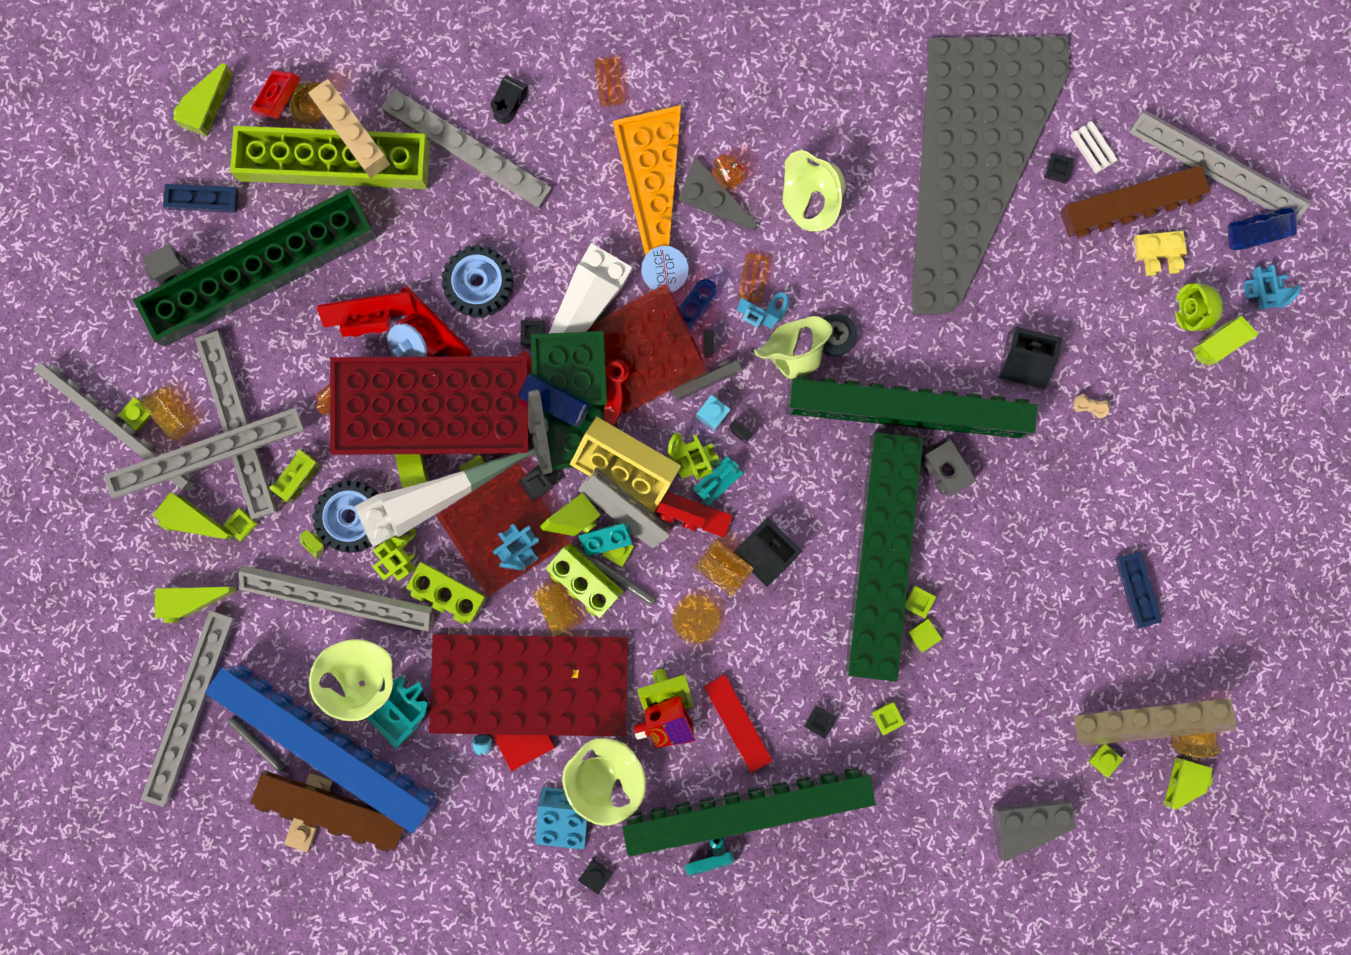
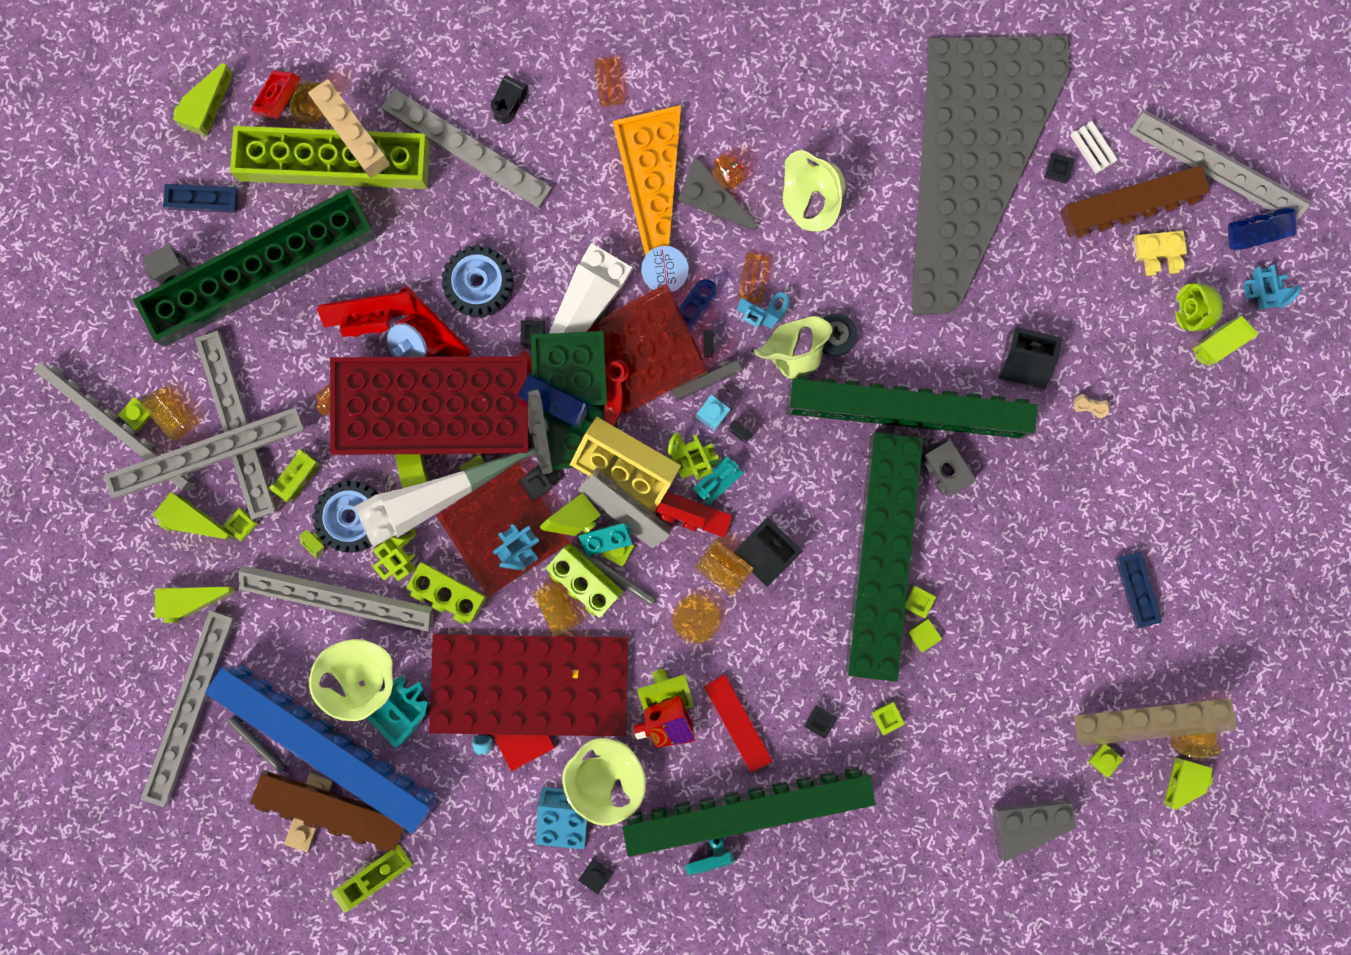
none -> lime slope [331,845,412,913]

